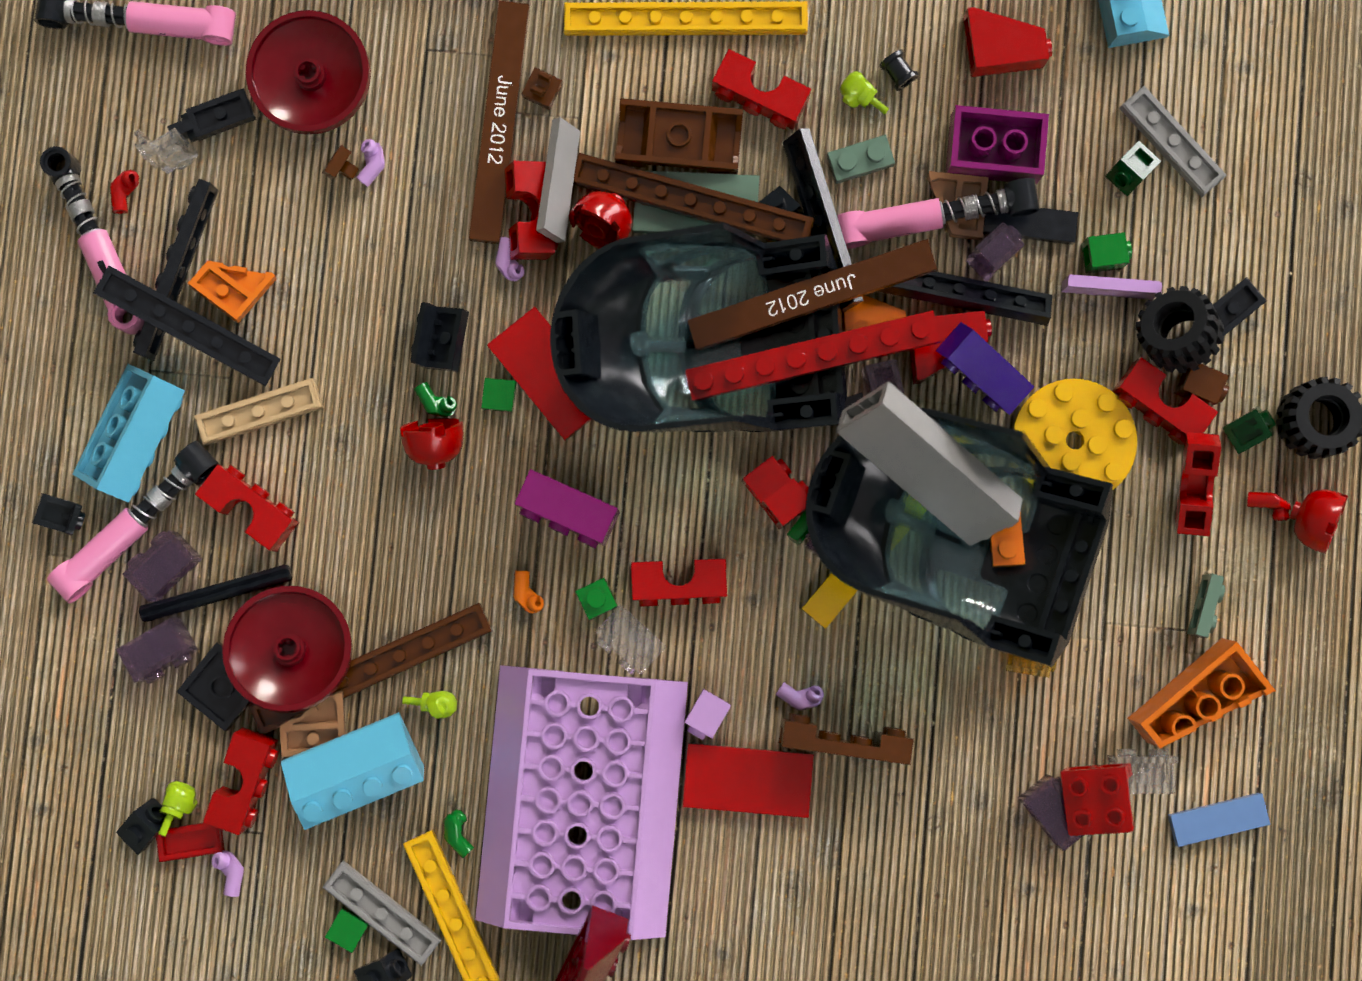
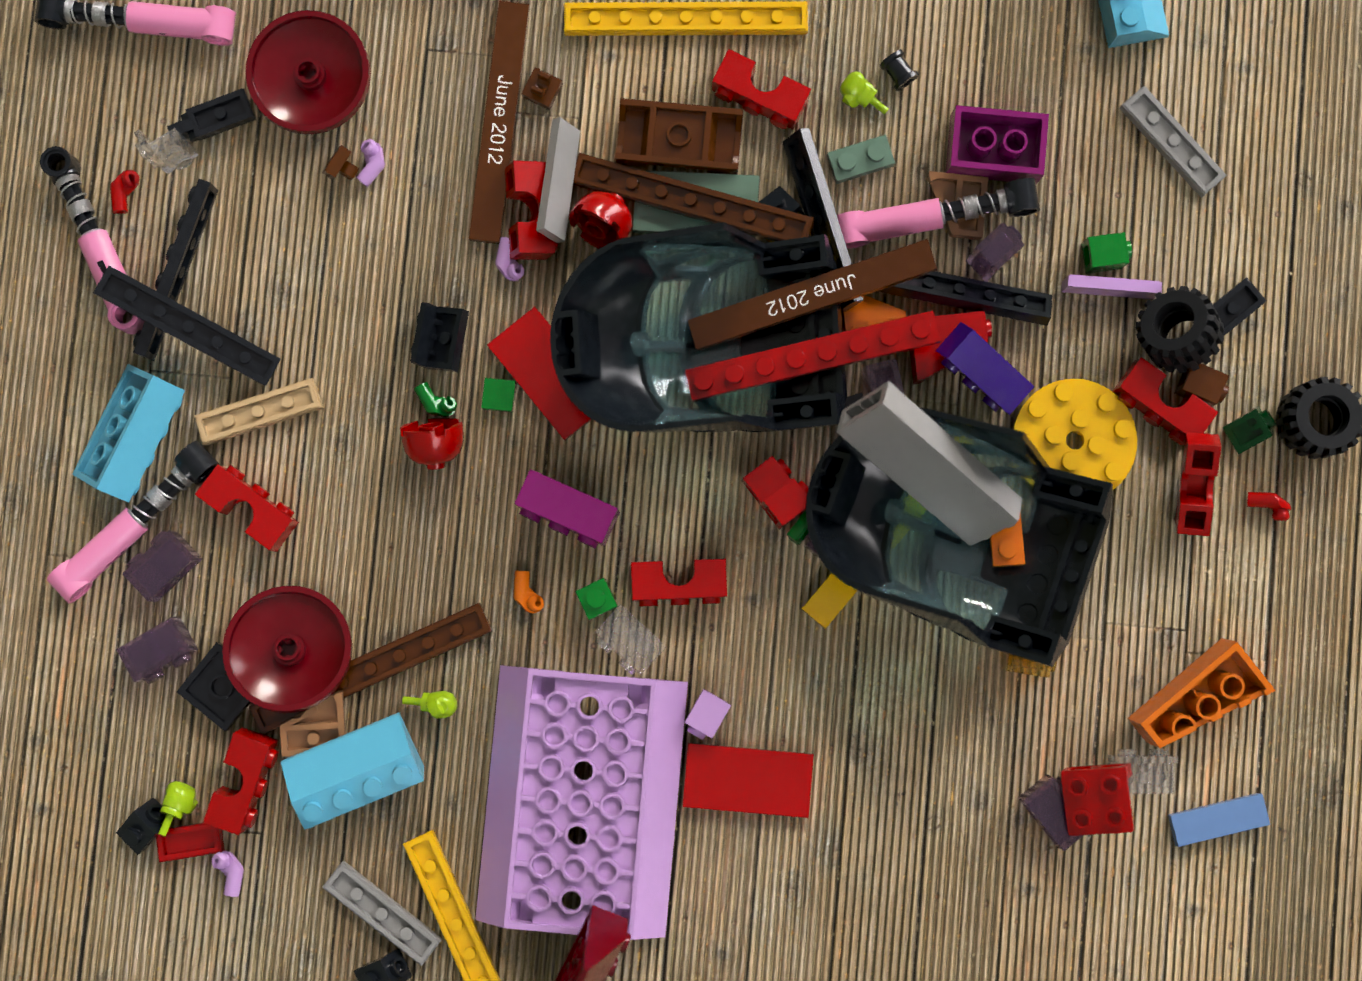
black bracket [32,493,85,535] -> none
black axle [139,565,292,622] -> none
orange wing [188,260,277,323] -> none
green tile [325,908,369,953] -> none
green arm [444,809,474,859] -> none
lavender arm [775,682,824,711] -> none
reddish brown piece [778,713,914,765] -> none
red slope [963,7,1052,77] -> none
black tile [983,208,1079,245] -> none
dark green bracket [1106,141,1161,196] -> none
sand green plate [1187,573,1225,638] -> none
red cylinder [1289,489,1348,554] -> none

